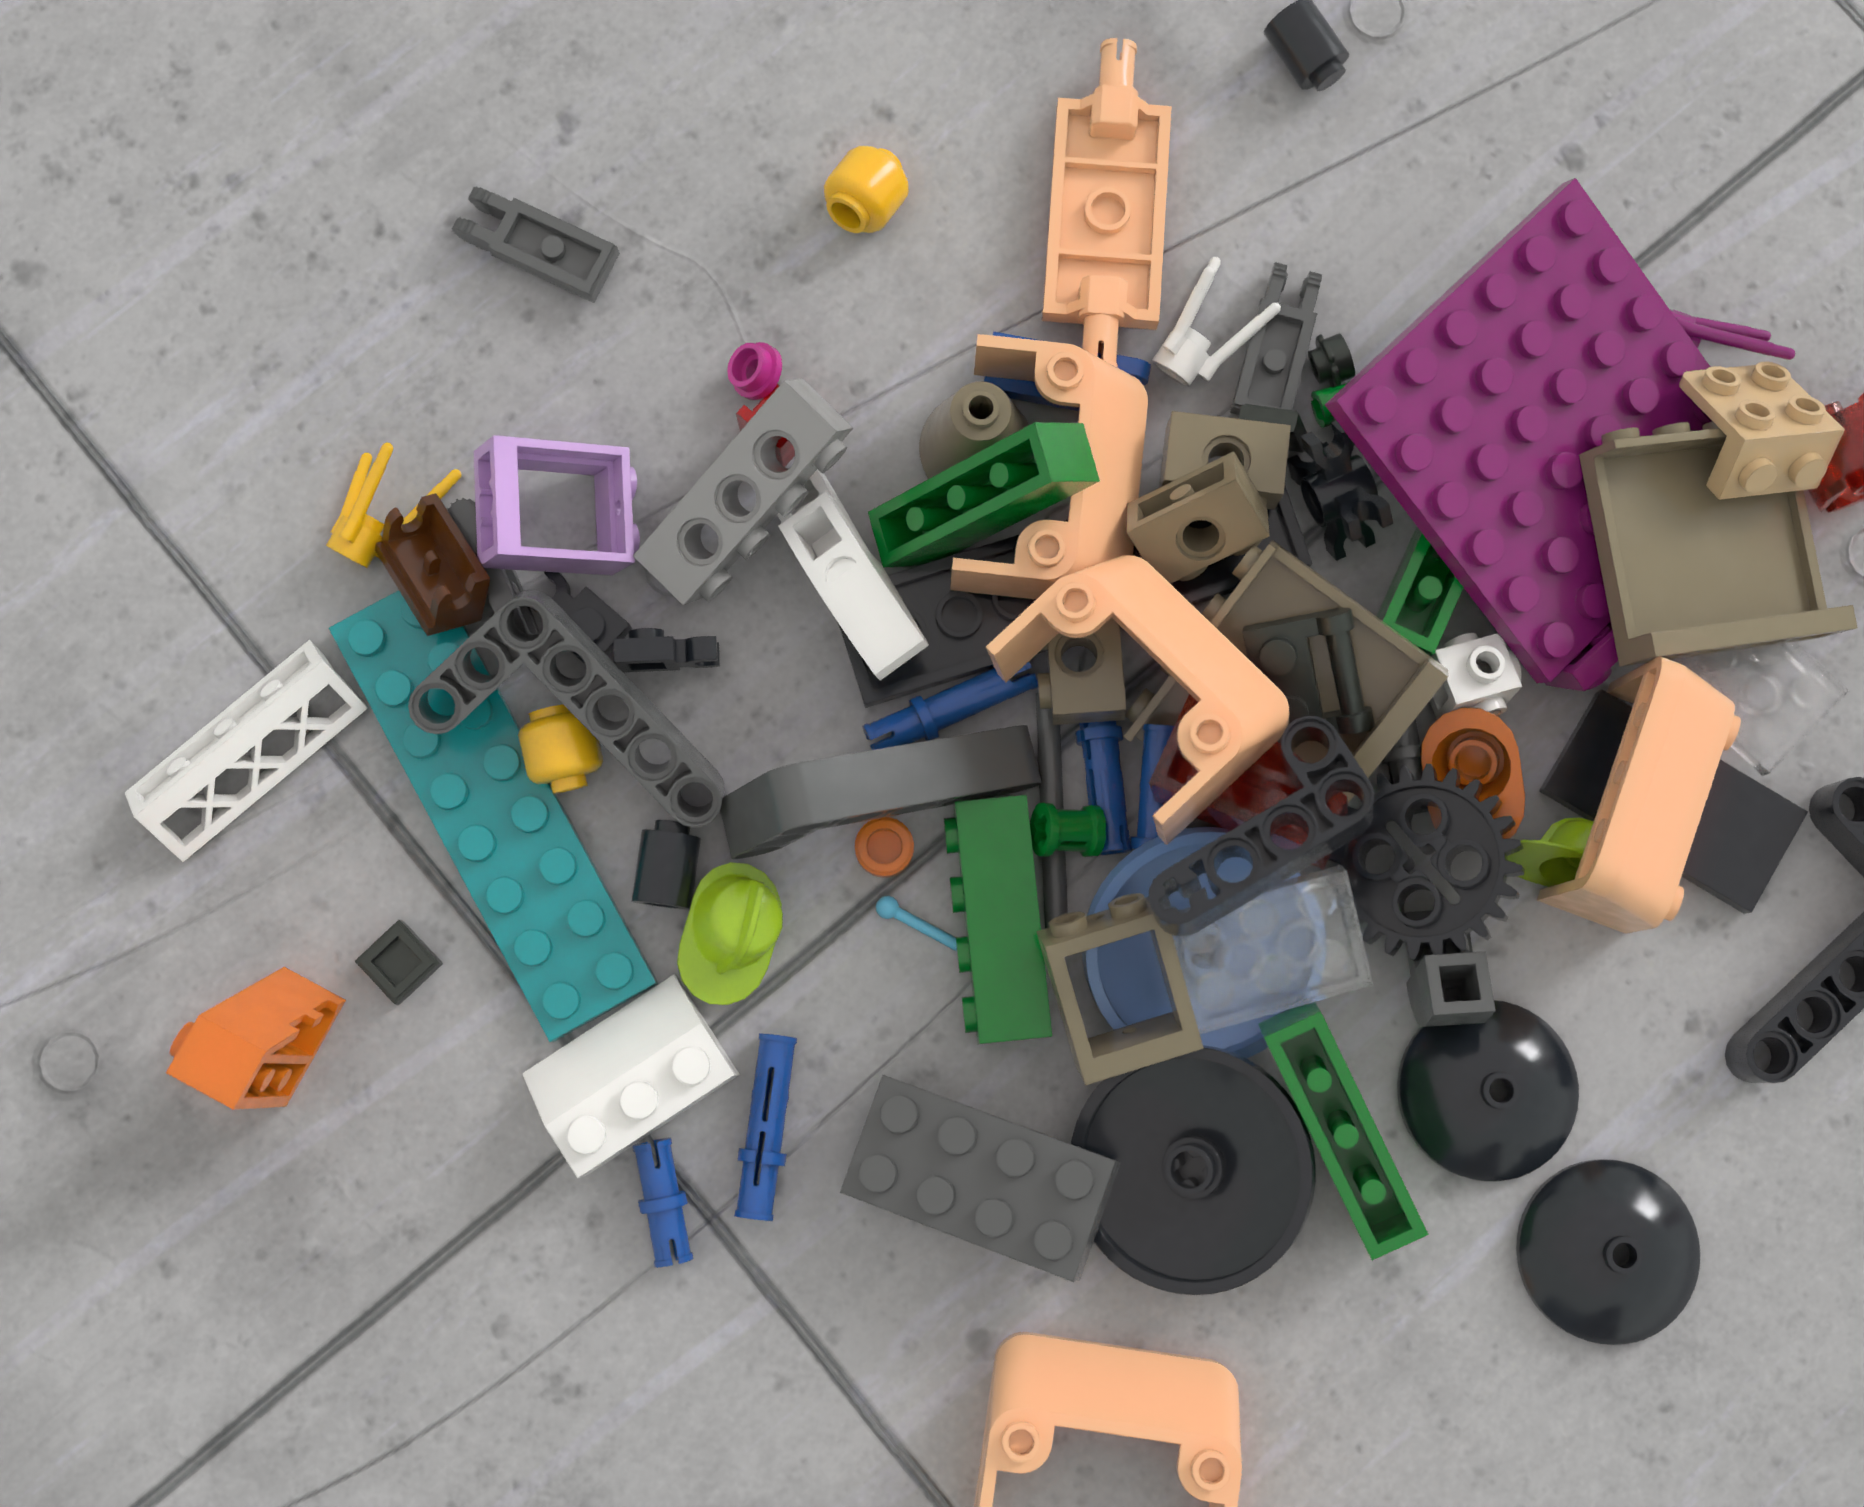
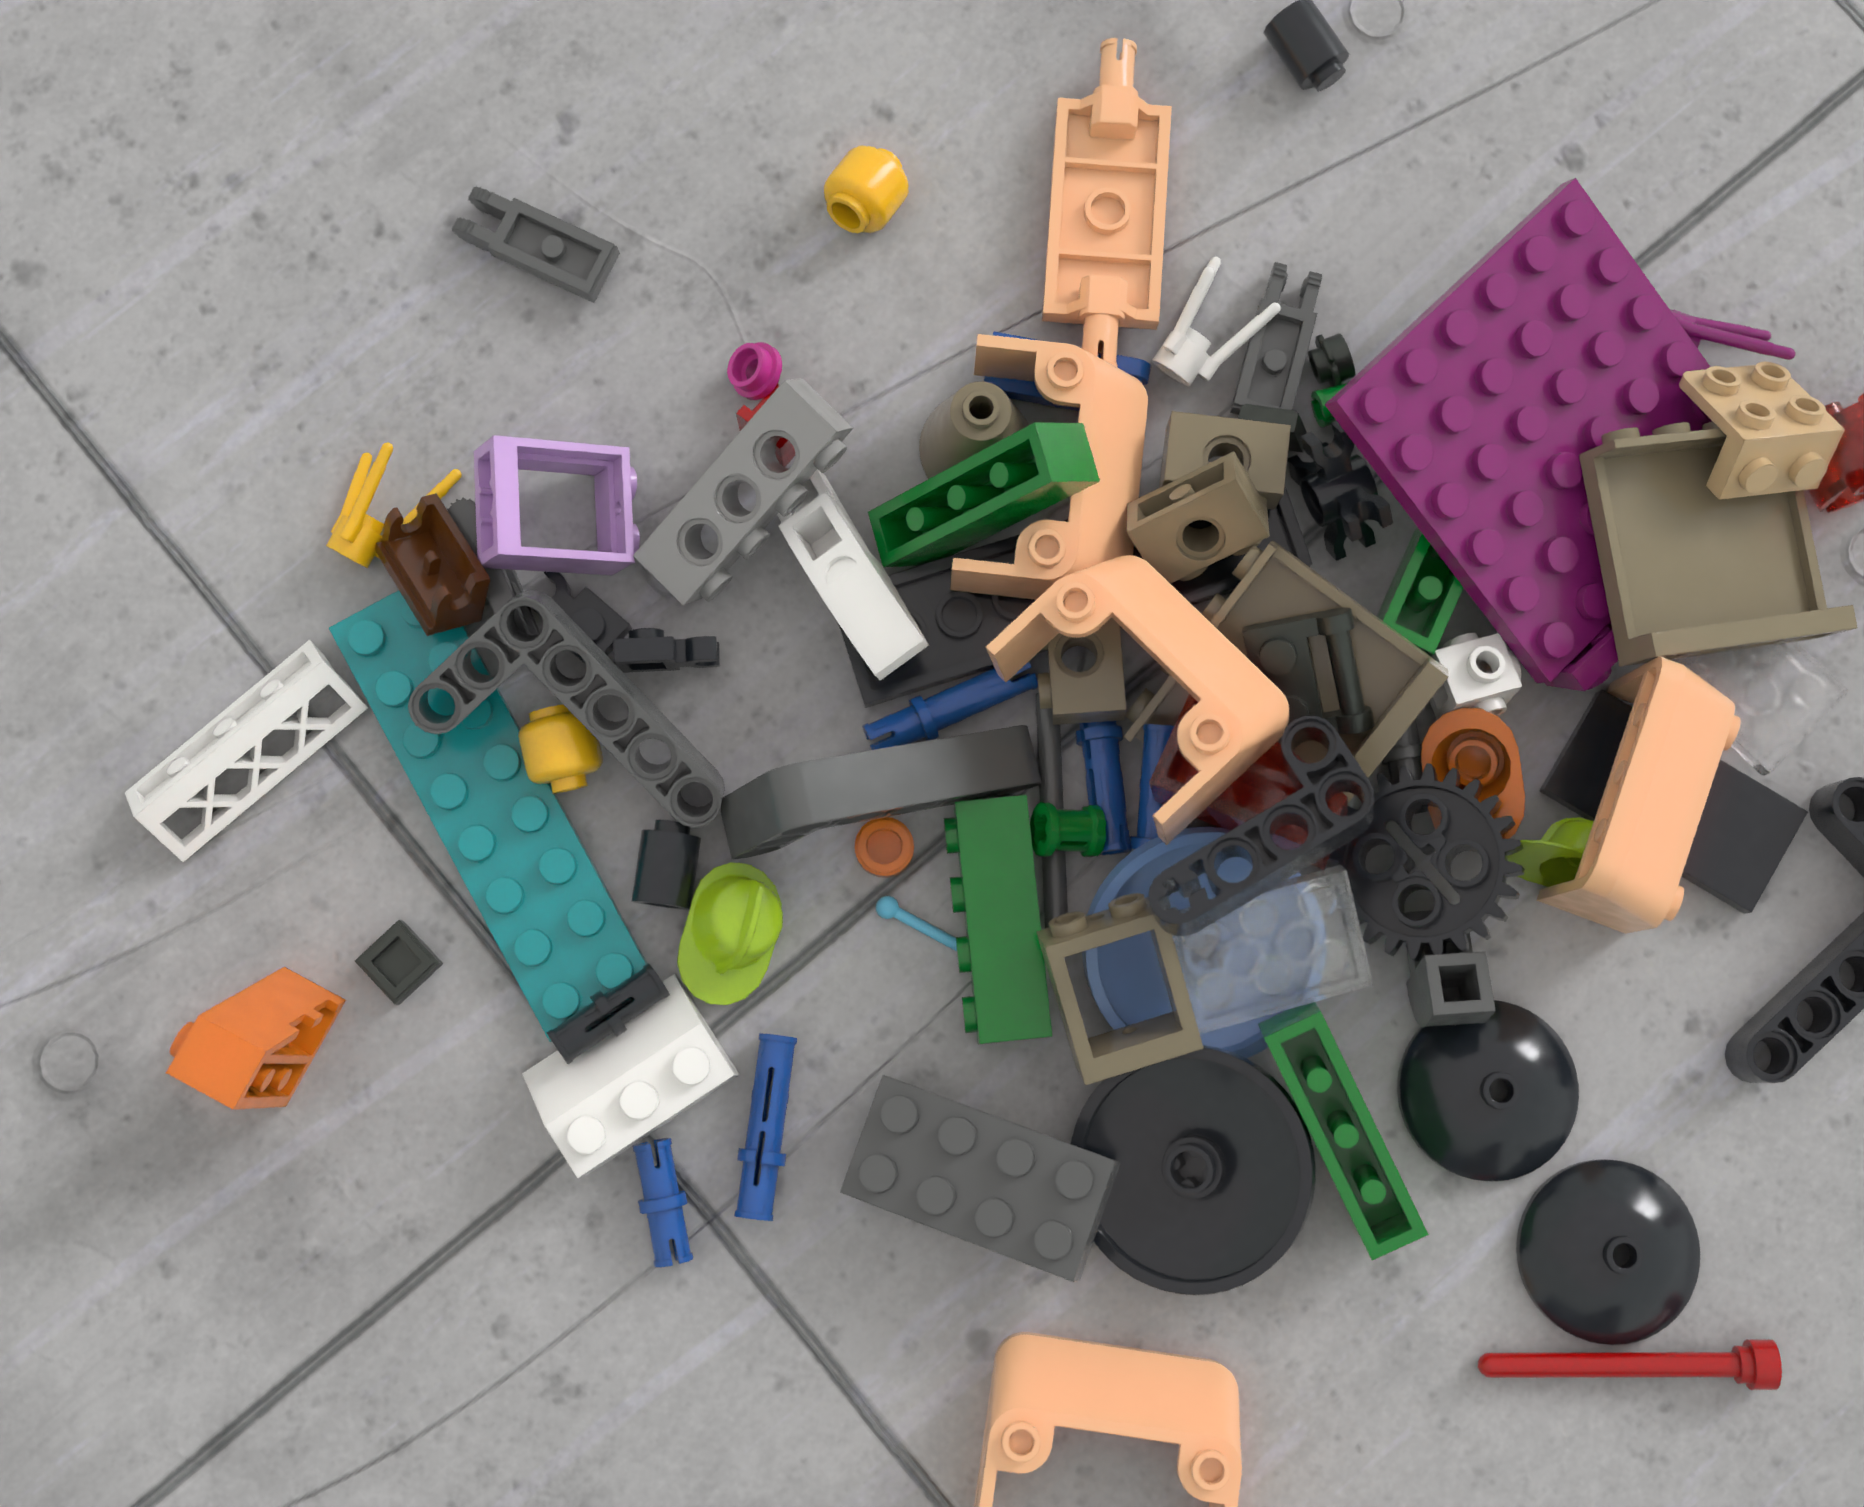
none -> black pin [546,964,670,1064]
none -> red piece [1478,1339,1782,1390]

